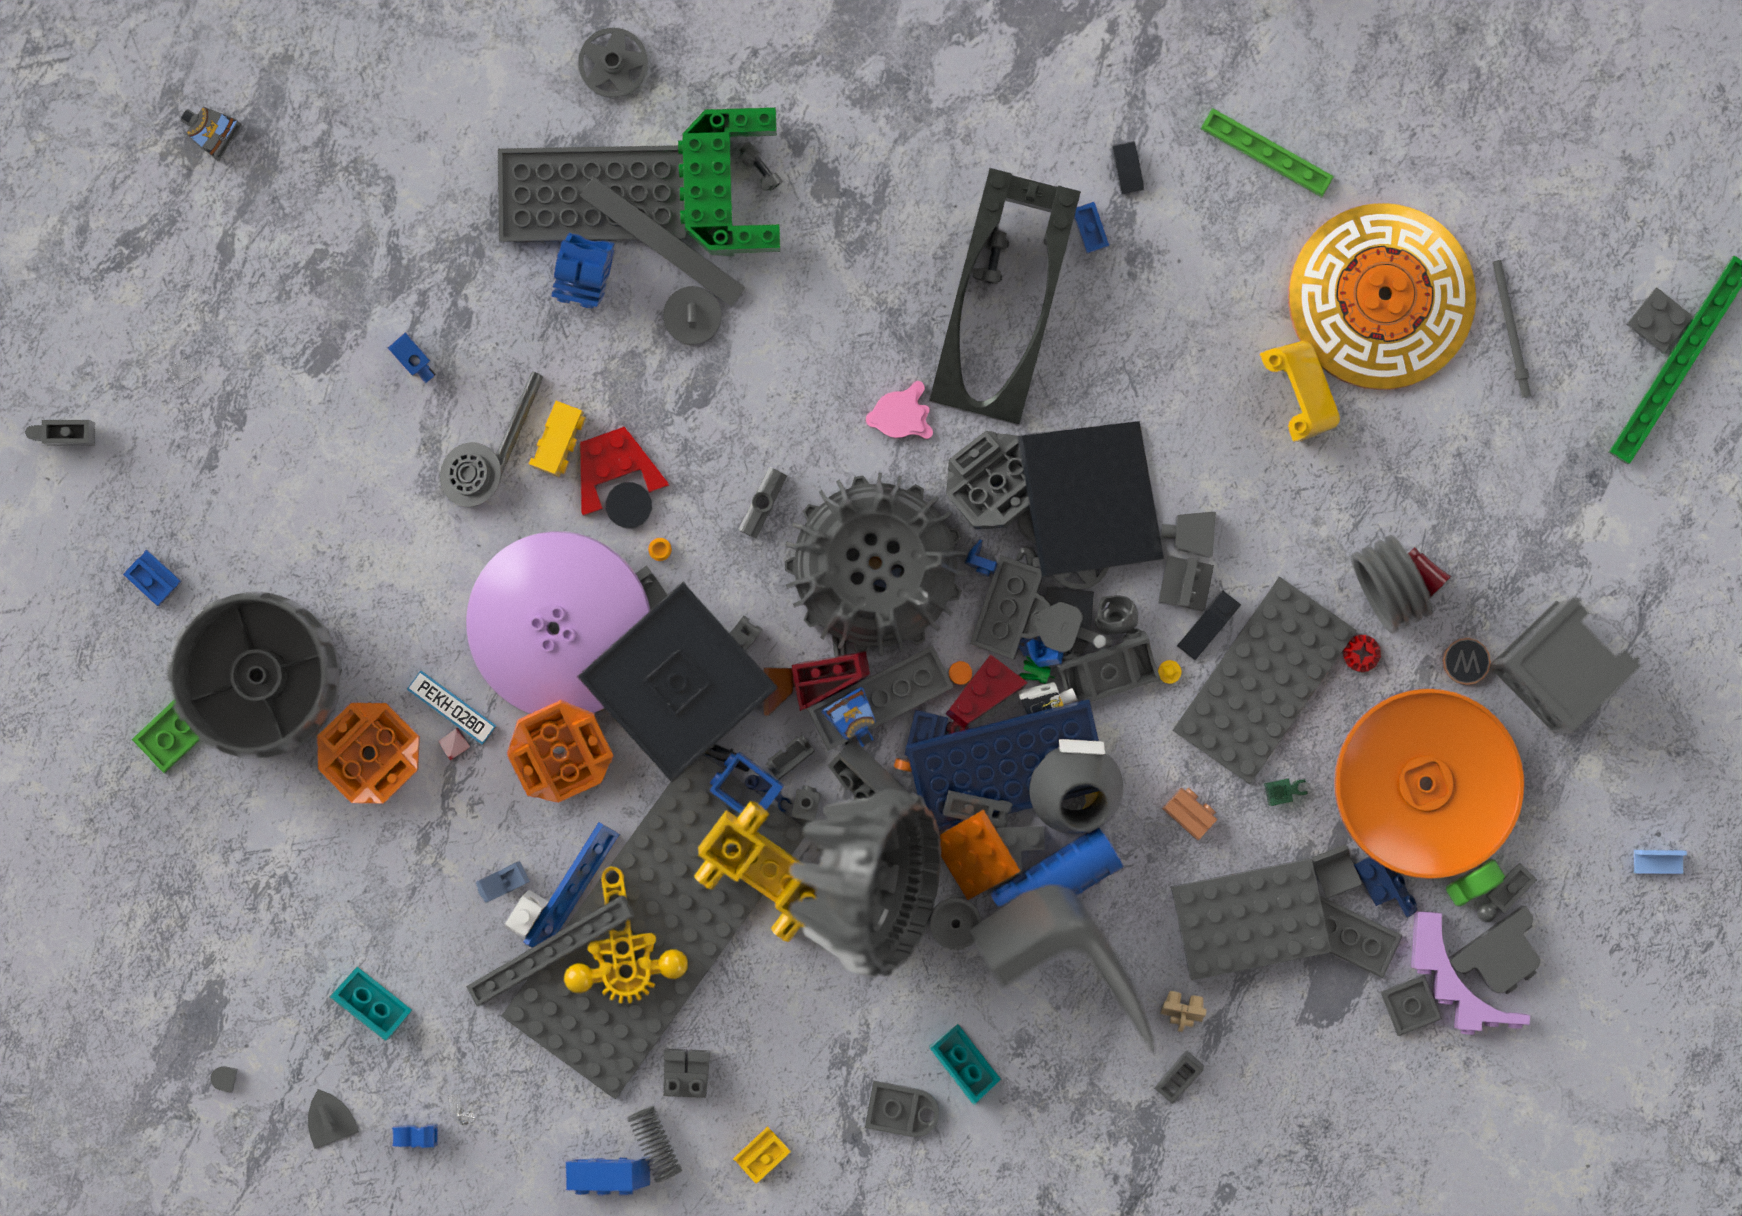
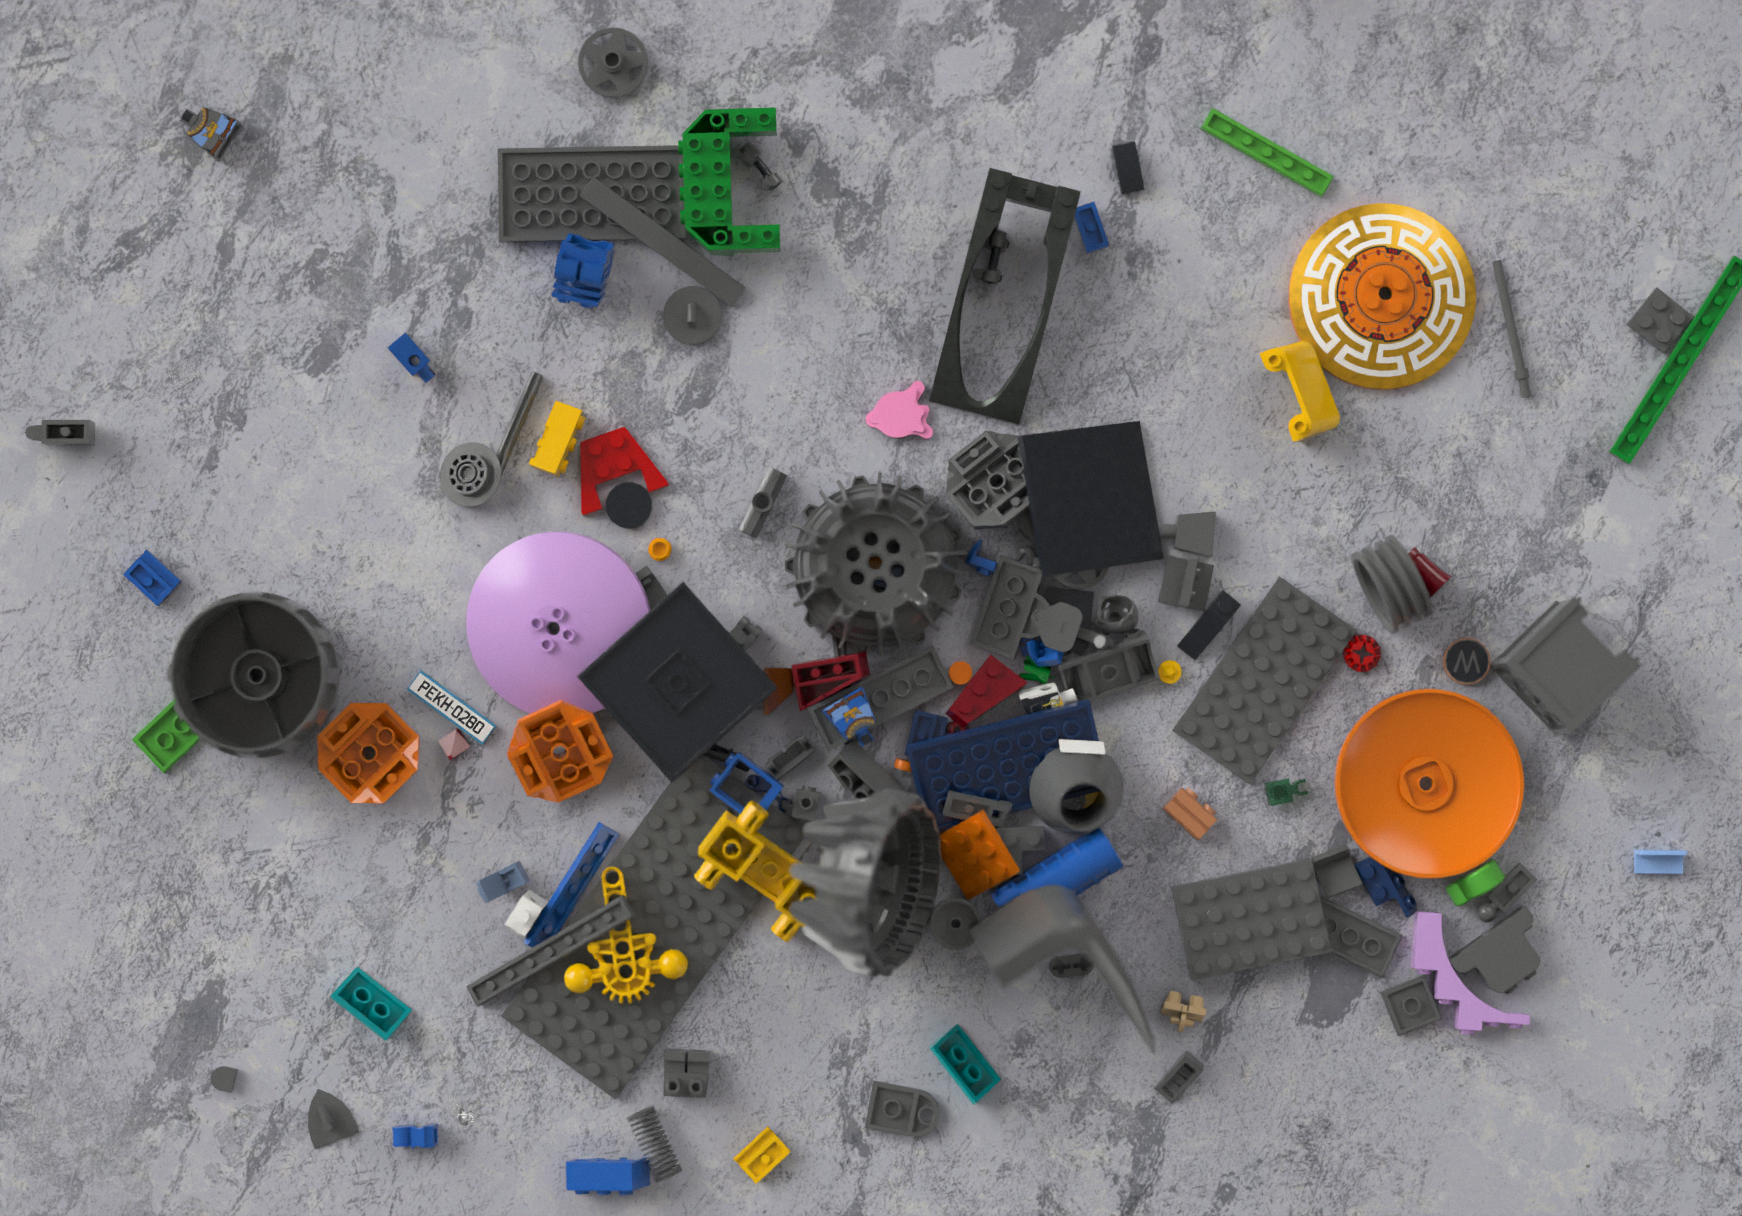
none -> dark grey beam [1049,953,1094,978]

